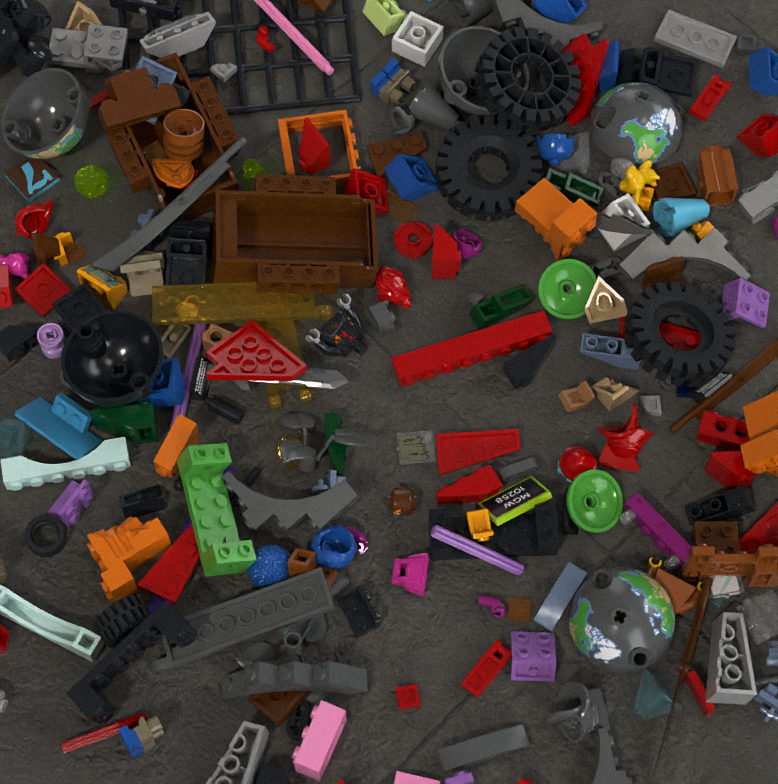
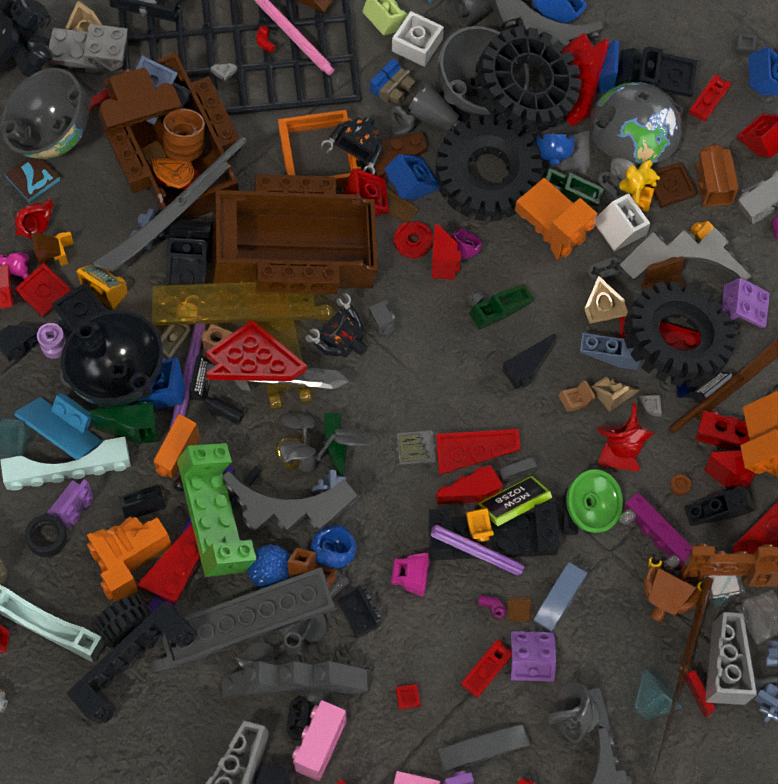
red axle [61,711,148,754] -> none
clear orange plate [65,243,84,262] -> none
clear neon green piece [74,165,109,199] -> none
hips [119,716,164,759] -> none
dark tan piece [120,251,166,297] -> none
light grey wedge [139,12,216,58] -> none
clear neon green plant [243,157,269,191] -> none
reddish brown tile [247,691,309,726] -> none
red slope [299,117,330,176] -> none
magenta arm [346,525,368,553] -> none
red hair [375,265,413,310] -> none
reddish brown head [386,488,417,515] -> none
red brick [391,310,552,387] -> none
bright green dish [538,259,597,319] -> none
red hair [557,446,597,482] -> none
dark grey piece [568,567,675,674] -> none
dark grey slope [594,213,654,234] -> none
medium azure cone [653,198,710,237] -> none
light grey tile [654,9,737,68] -> none
reddish brown bracket [691,521,739,554] -> none
none -> black torso [321,117,383,175]
none -> dark orange tile [670,474,692,496]

